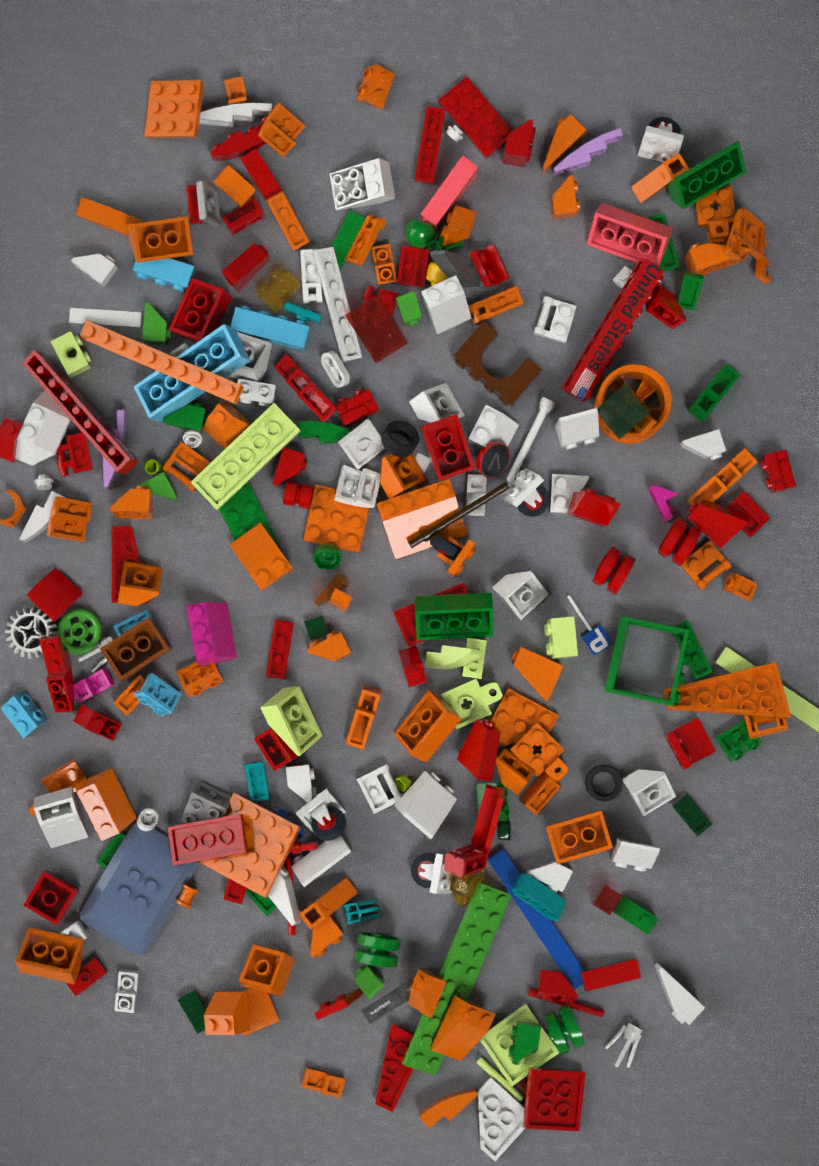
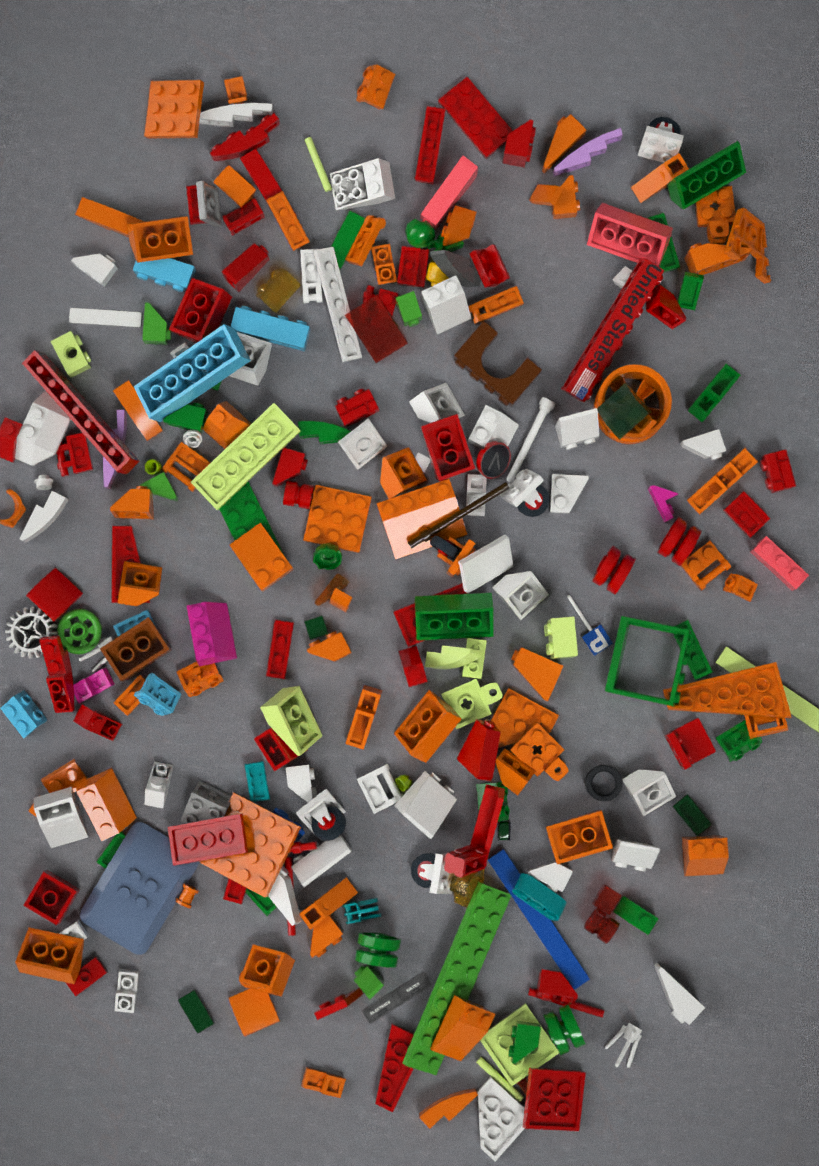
orange slope [47,496,92,542] -> none
orange plate [79,320,244,405] -> none
white wheel [136,808,158,831] -> none
orange slope [204,991,250,1035] -> none
white bracket [237,379,276,407] -> none
orange slope [258,102,306,158] -> none
red slope [274,354,338,422] -> none
teal plate [284,302,322,325] -> none
white plate [321,351,350,388] -> none
white slope [334,465,381,508] -> none
black tyre [381,420,420,457] -> none
orange slope [408,968,447,1018] -> none
white plate [446,125,463,142] -> none
orange slope [519,771,561,816] -> none
white plate [533,296,576,343] -> none
red slope [567,489,621,526] -> none
red tile [580,958,641,992] -> none
red slope [687,499,749,548] -> none
none -> orange slope [113,380,163,441]
none -> white slope [144,761,173,808]
none -> yellowish green bar [305,137,332,192]
none -> white tile [458,534,514,593]
none -> orange tile [529,184,563,206]
none -> clear red wheel [583,907,620,944]
none -> orange slope [682,835,729,876]
none -> coral brick [750,536,809,591]

